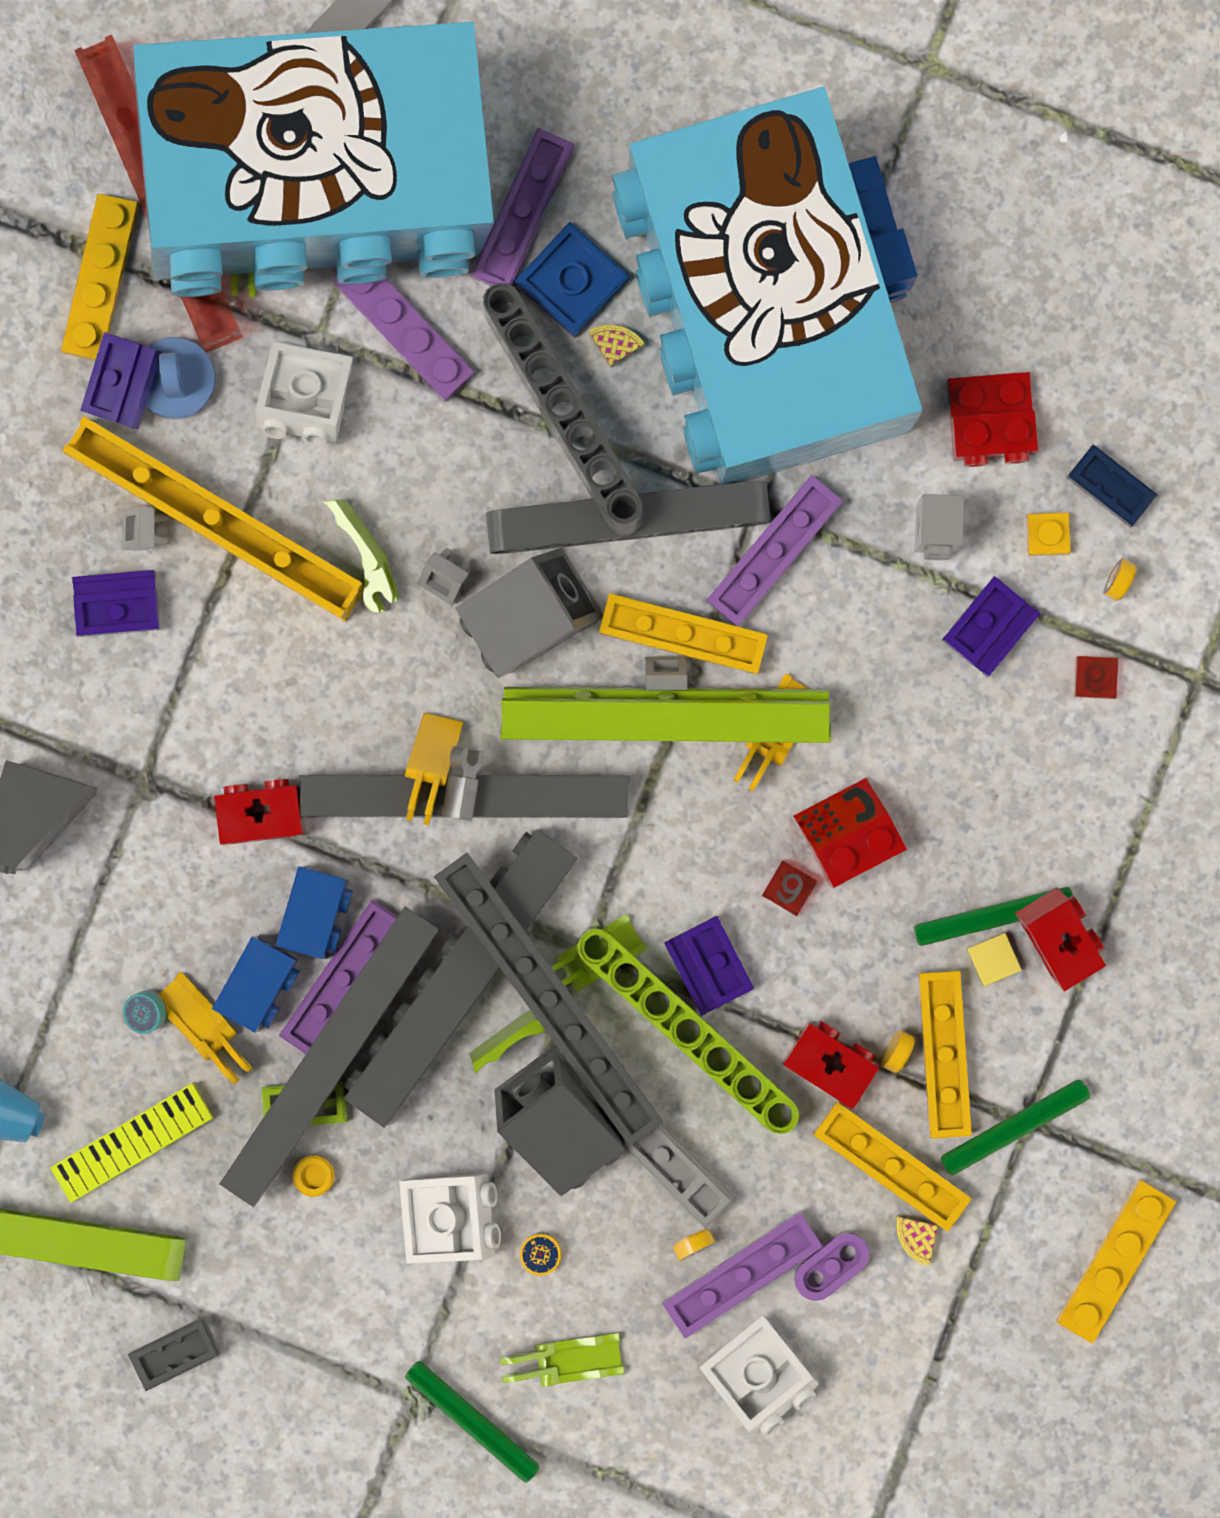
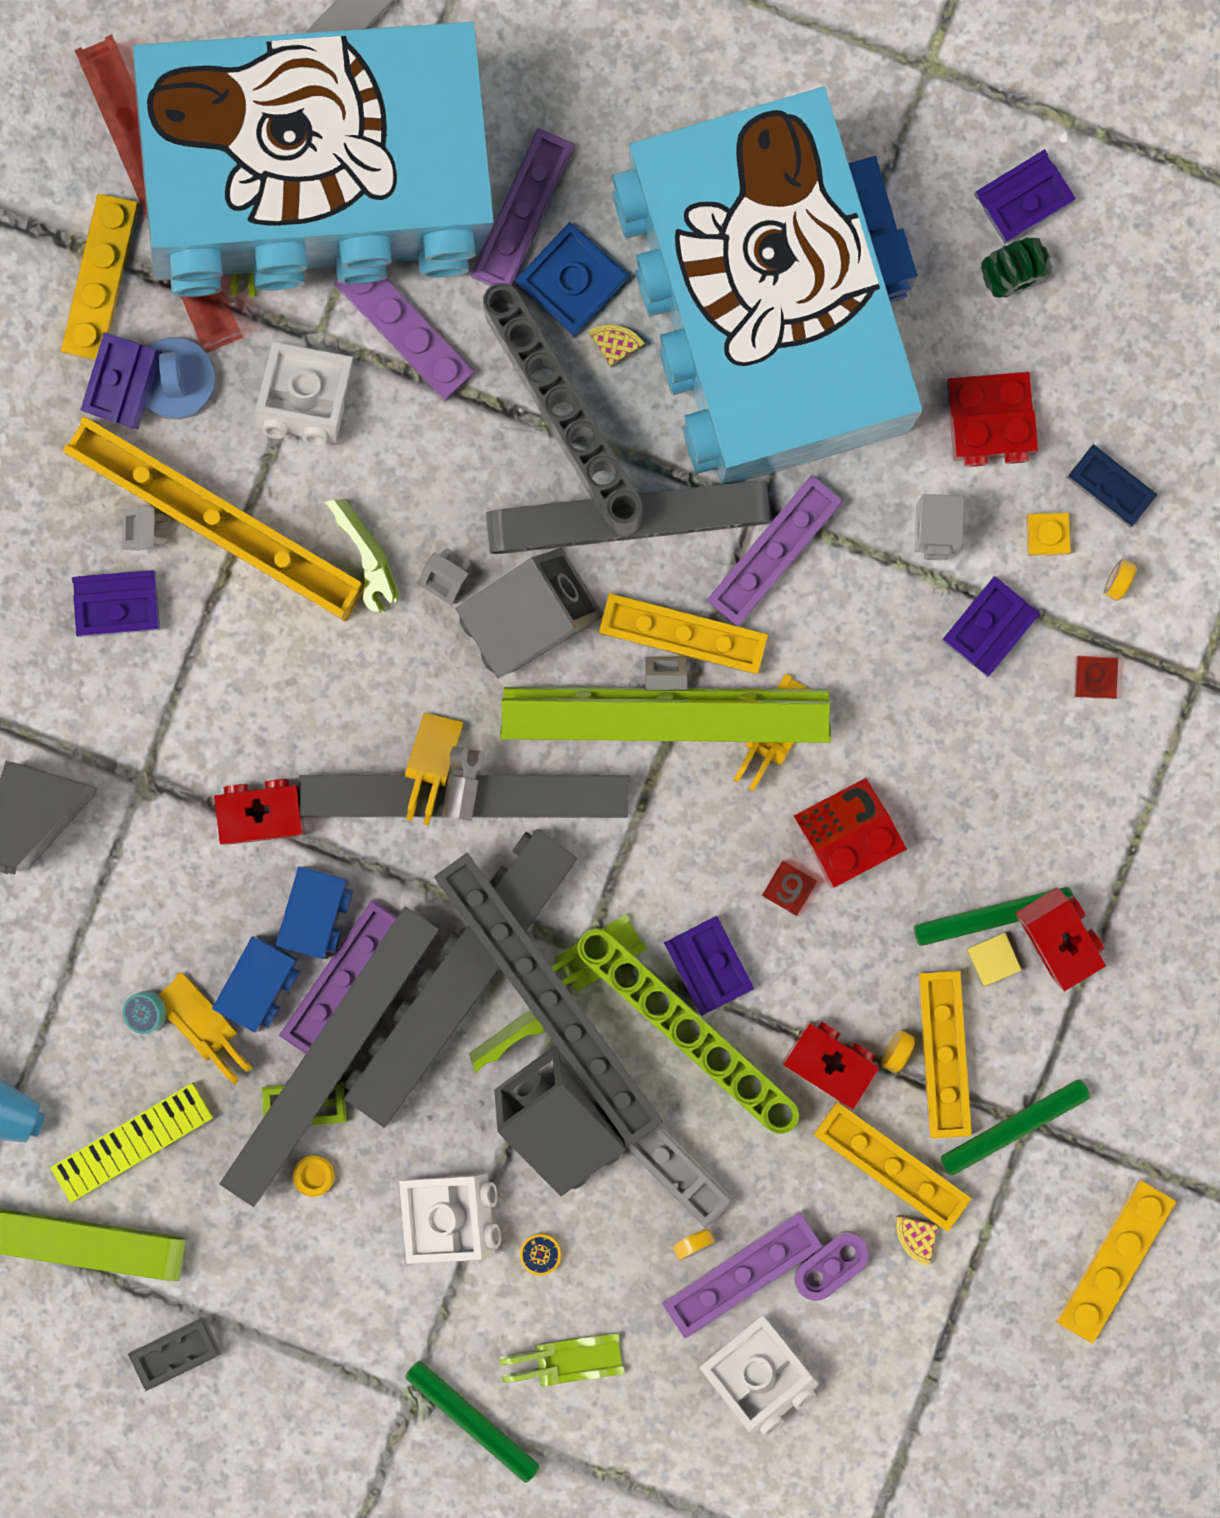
none -> dark purple plate [974,149,1076,244]
none -> dark green gear [980,237,1053,298]

